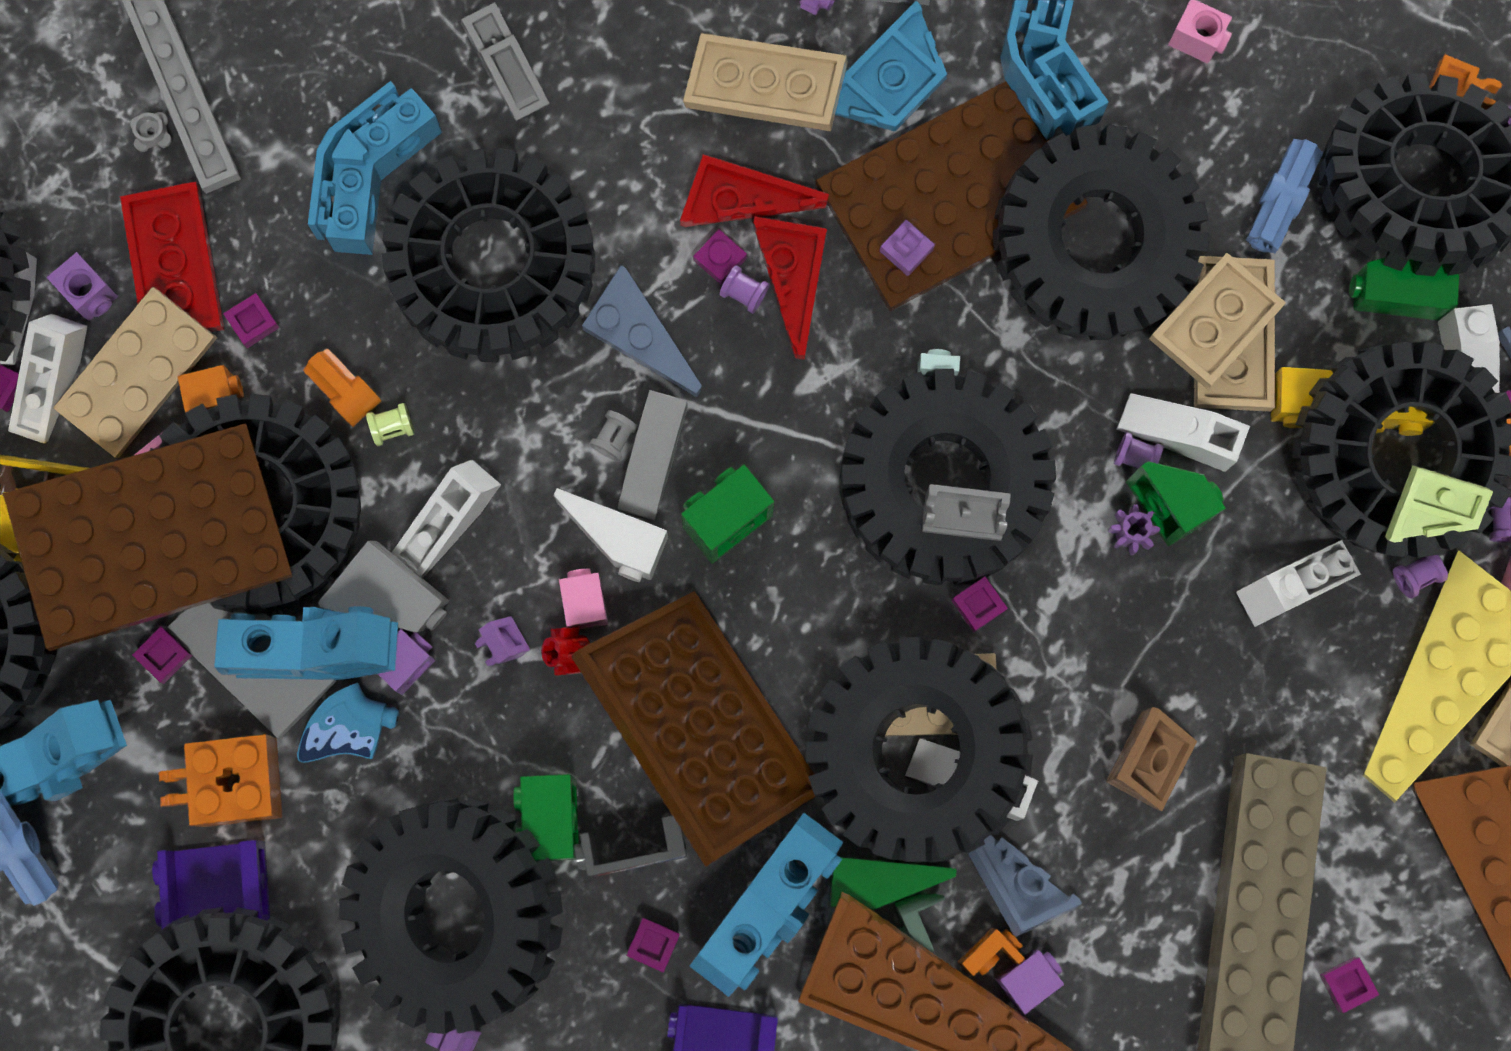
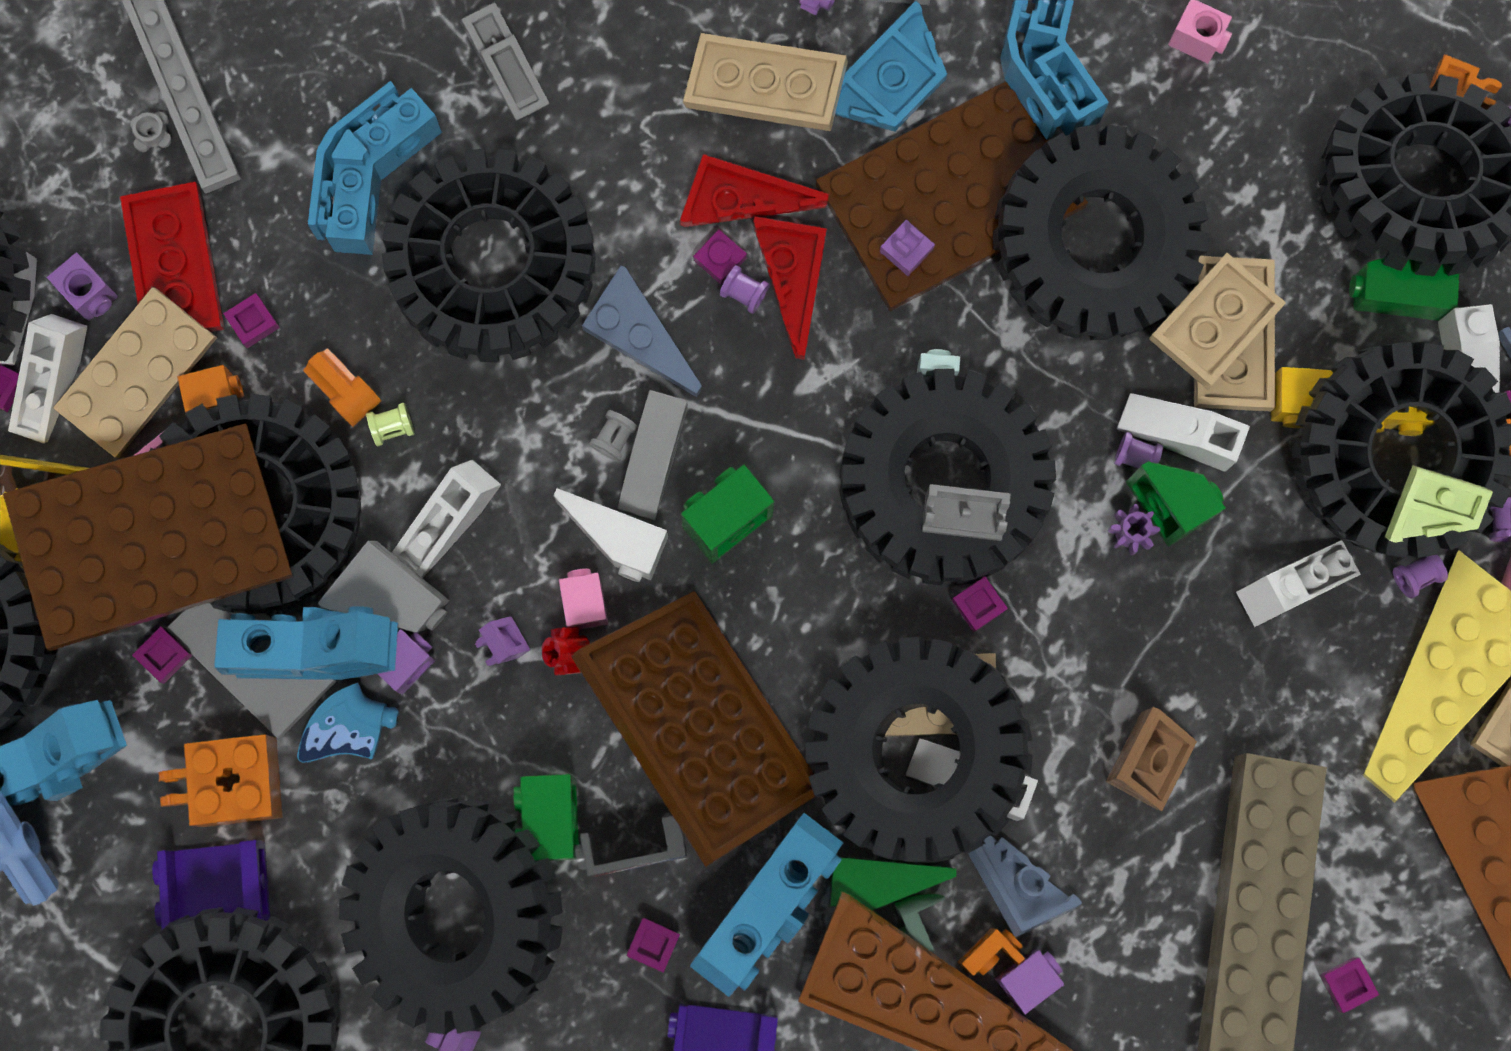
medium blue piece [1246,139,1323,254] -> none

